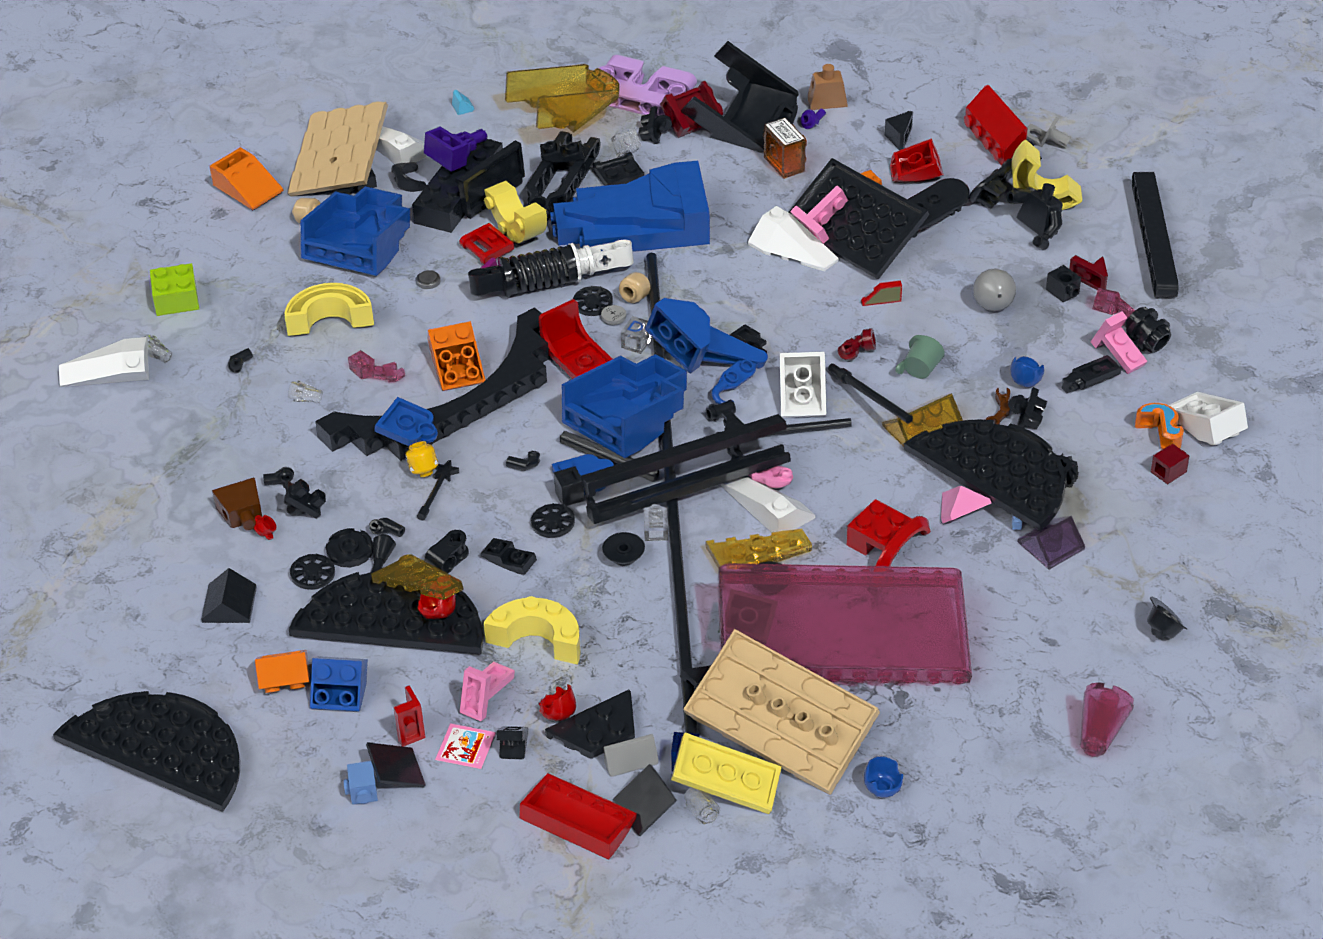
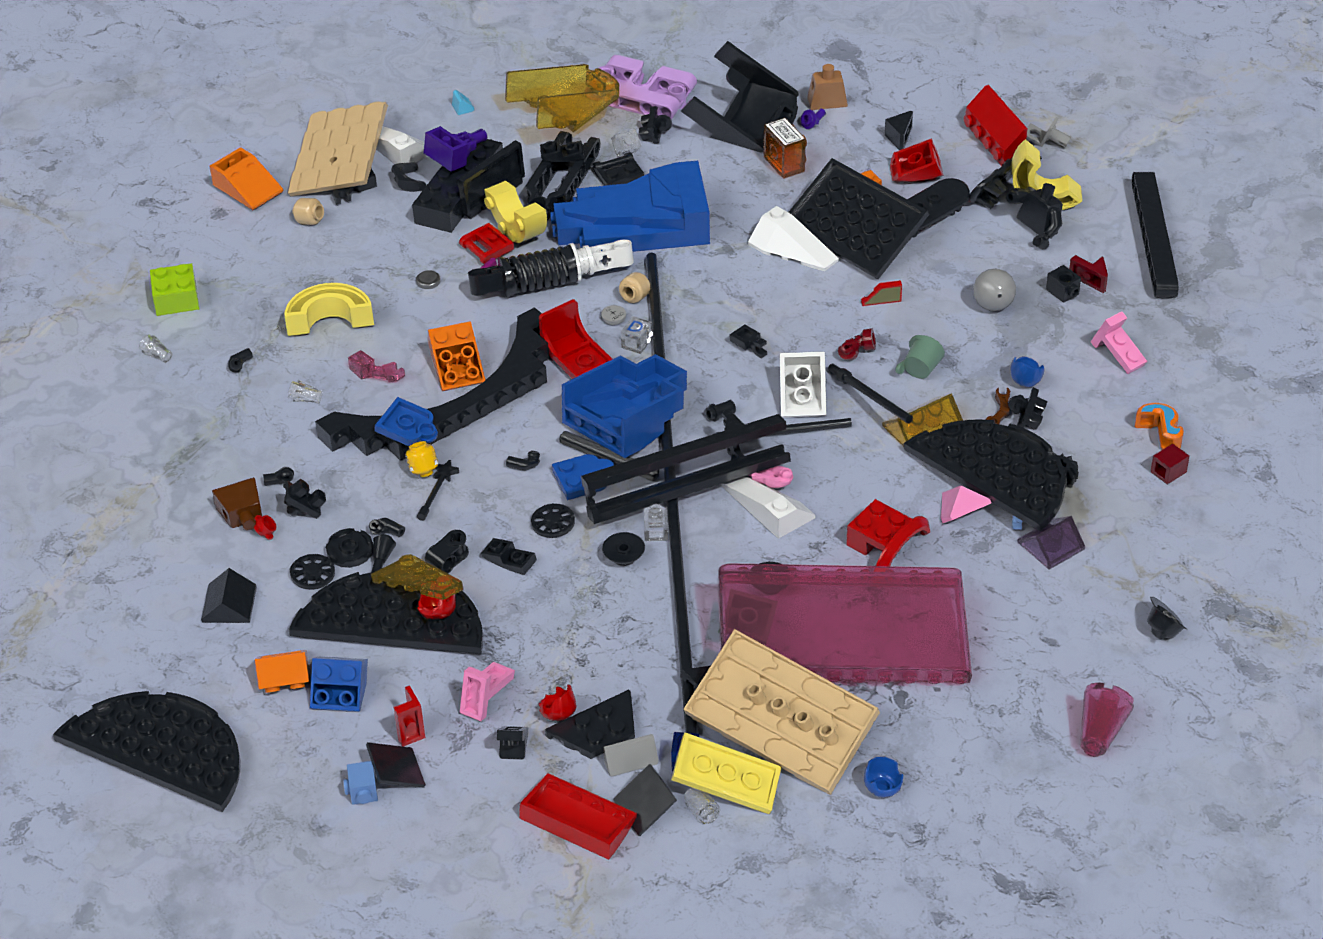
white wedge [59,337,149,387] -> none
blue panel [300,186,410,276] -> none
sticker [435,723,496,769] -> none
light yellow brick [484,596,581,665] -> none
black panel [553,466,585,506] -> none
black wheel [573,286,613,316] -> none
blue slope [645,298,768,404] -> none
dark red panel [660,81,723,138] -> none
clear yellow wing [706,529,812,579] -> none
bright pink bracket [790,186,848,244] -> none
black hinge [1062,355,1122,393] -> none
clear pink piece [1093,288,1135,326] -> none
black piece [1125,307,1172,353] -> none
white slope [1169,392,1248,445] -> none

